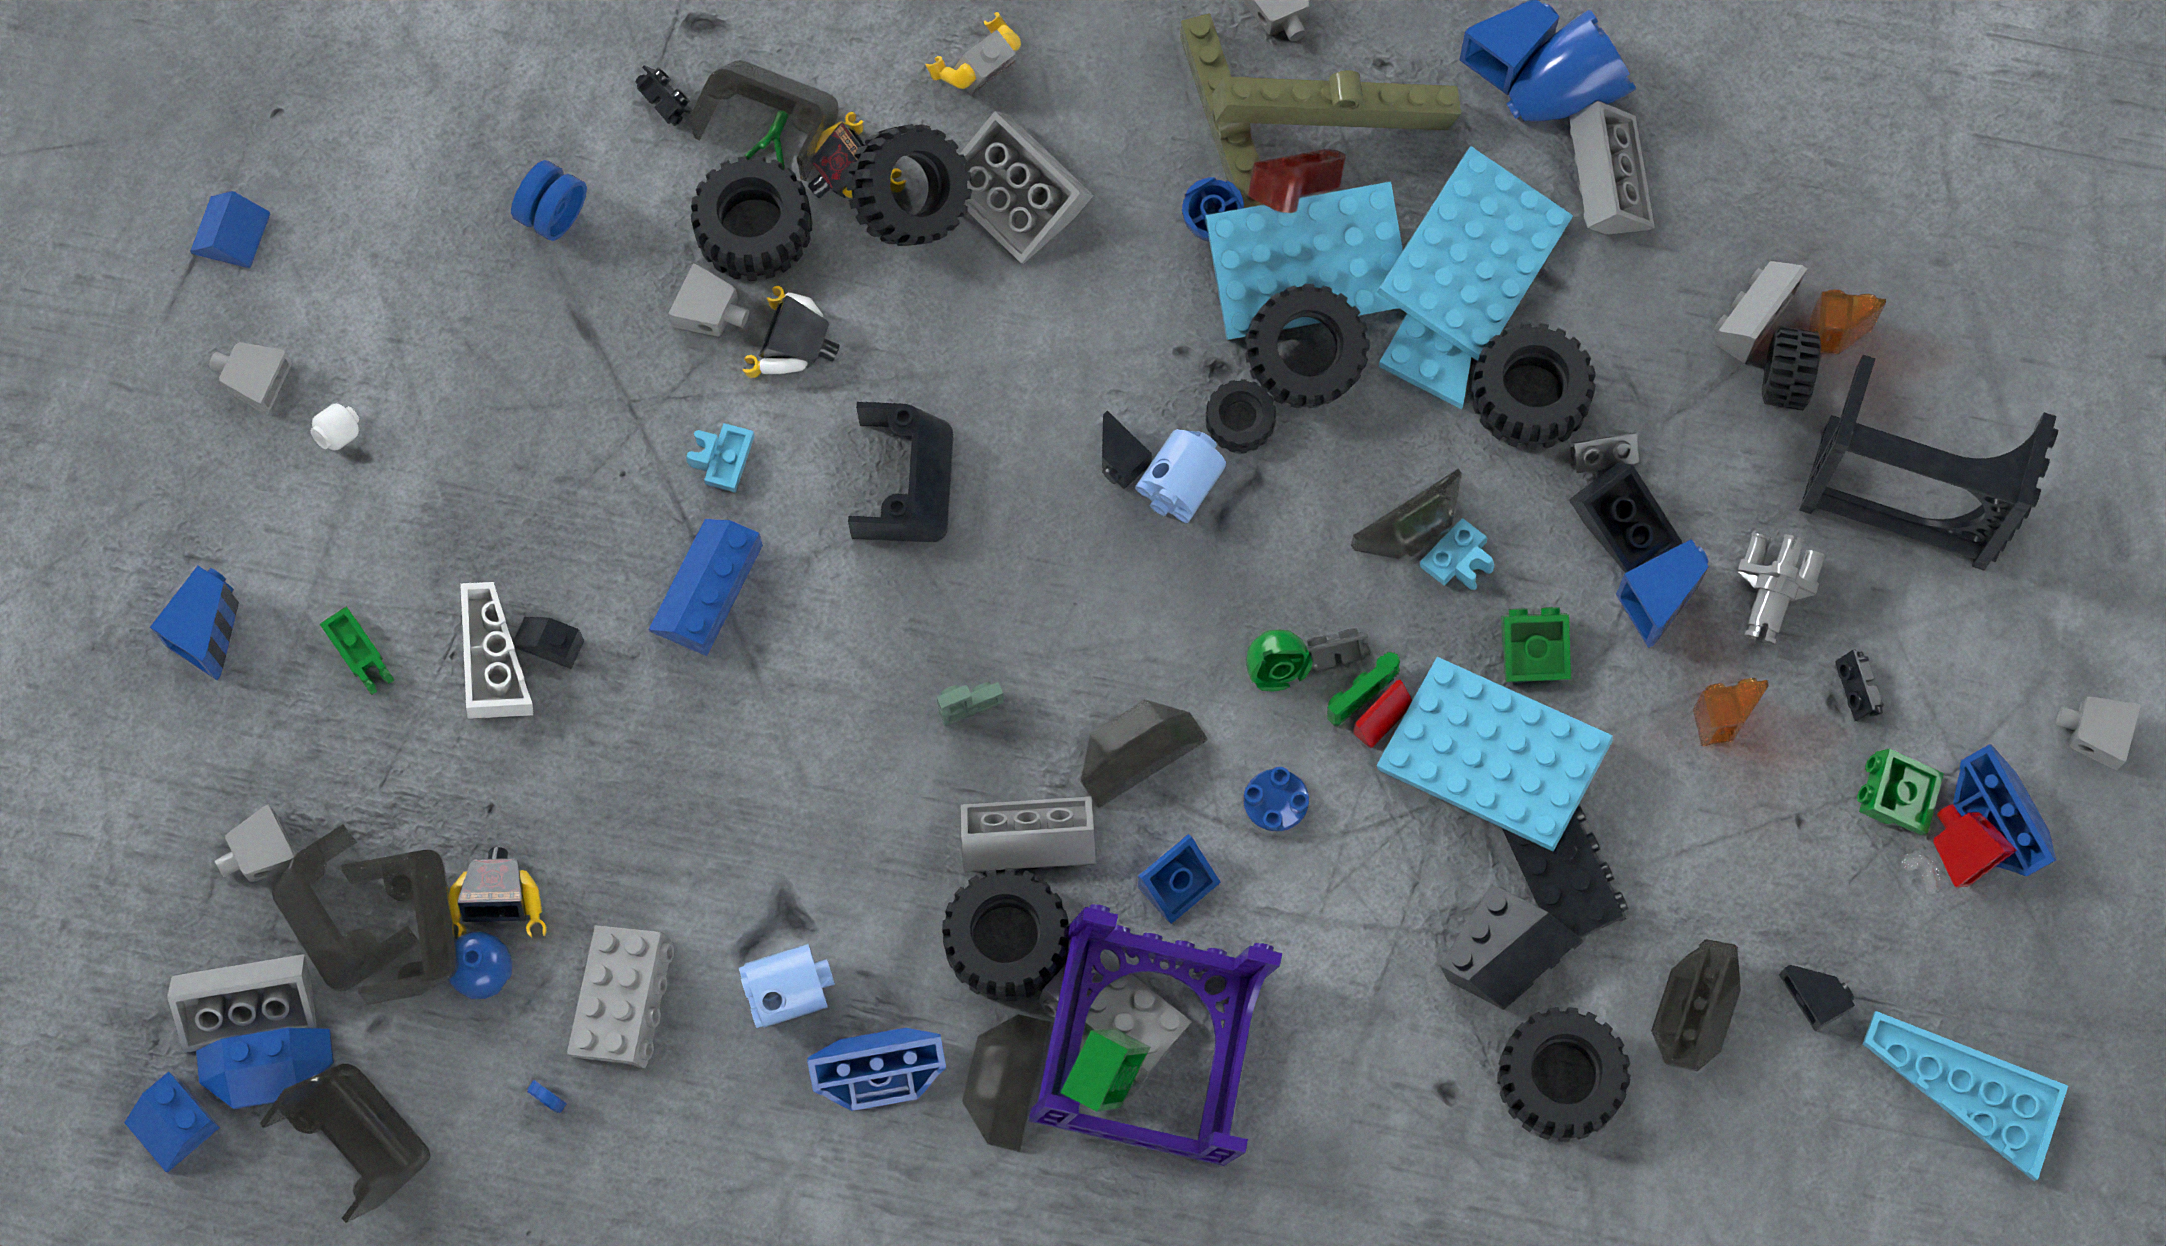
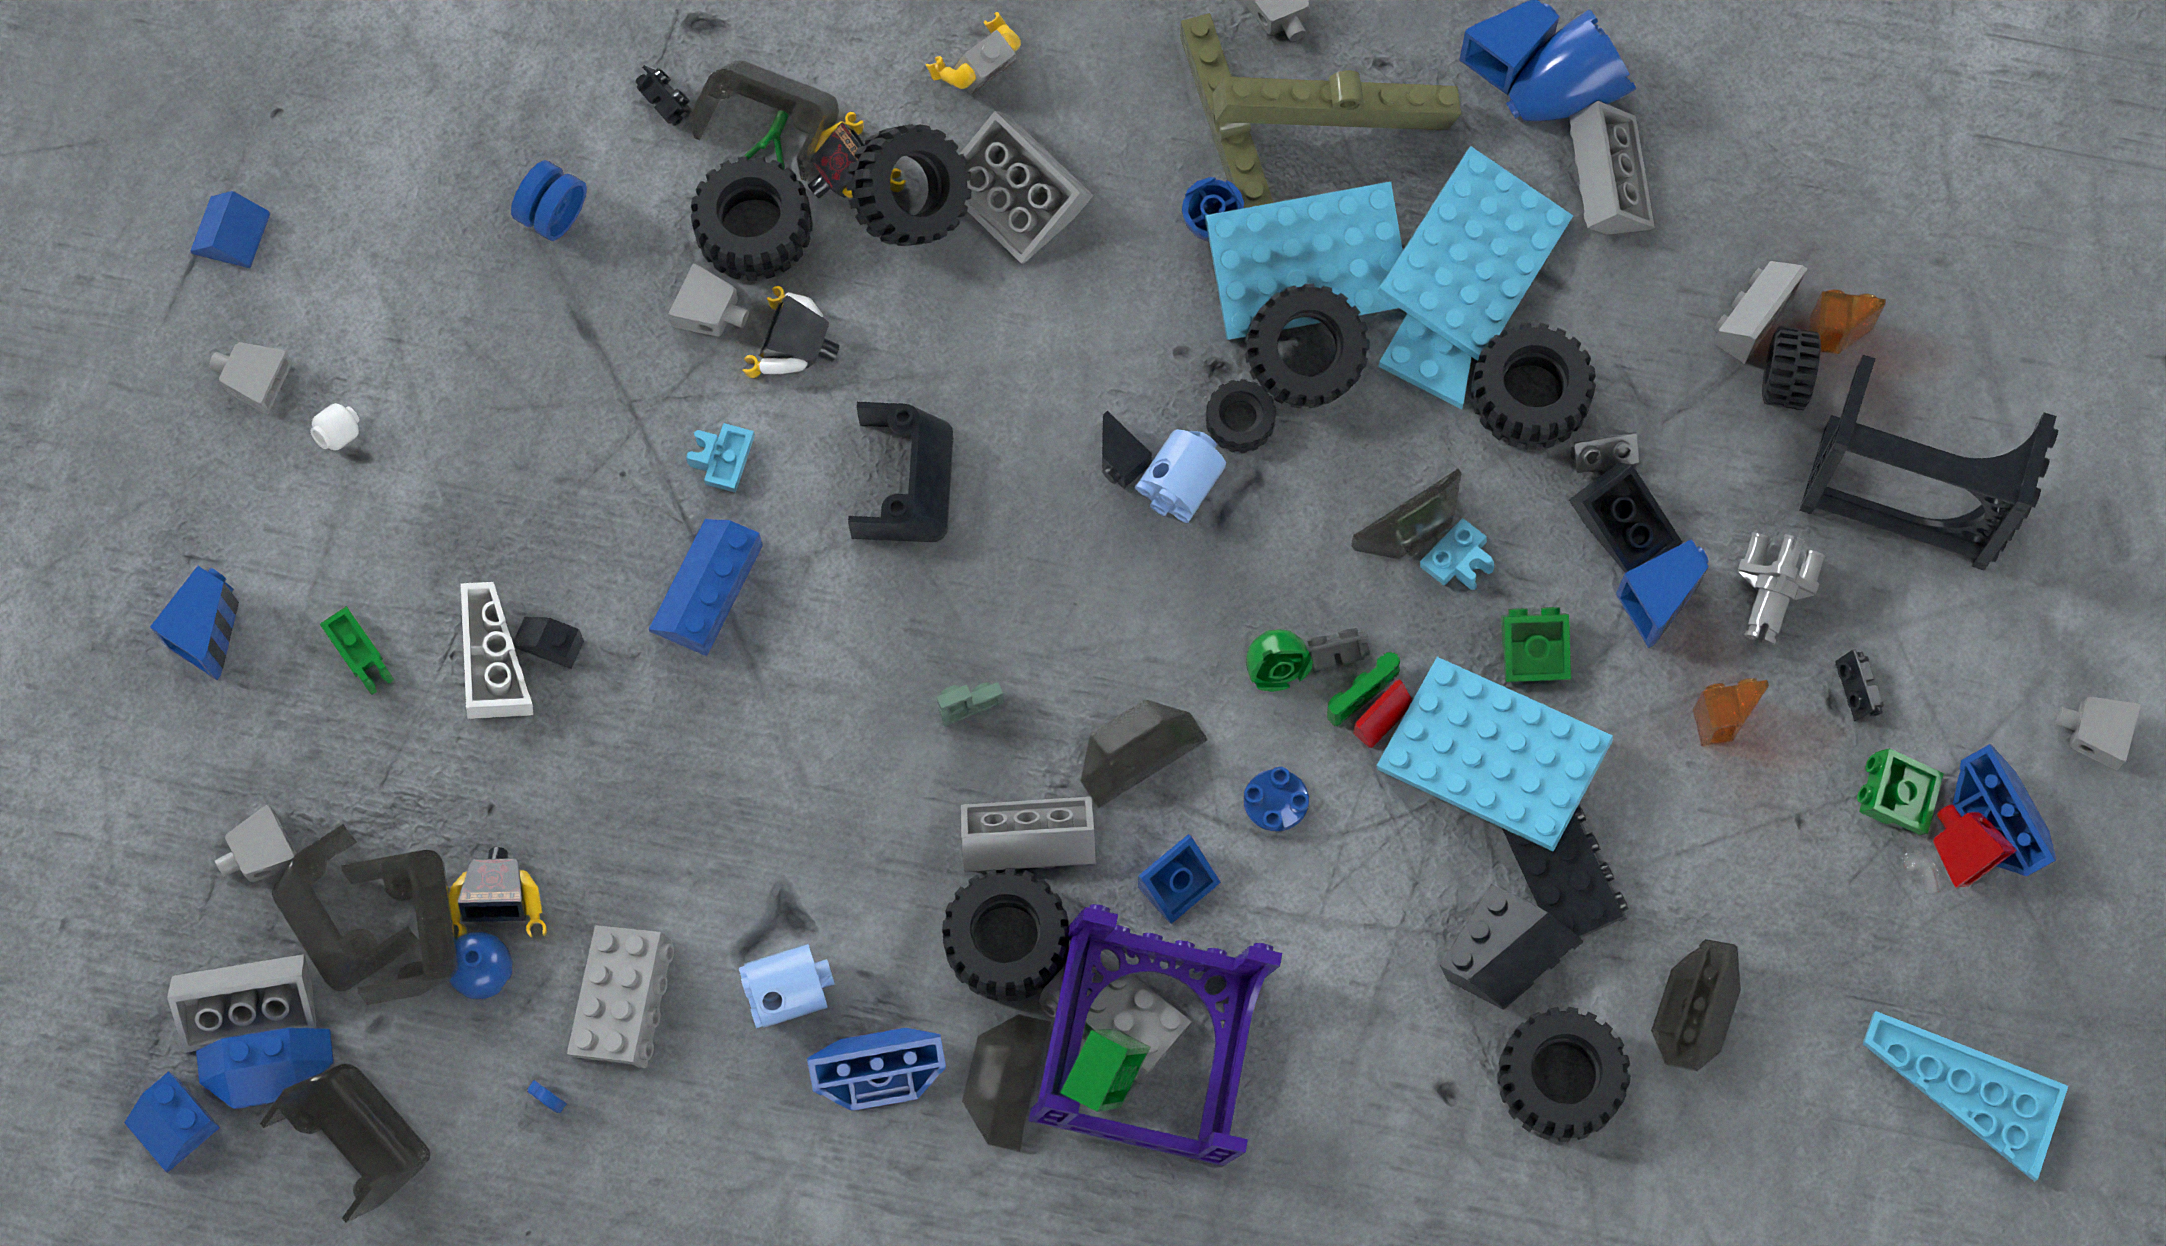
clear red beam [1248,149,1346,213] -> none
black slope [1779,965,1855,1032] -> none

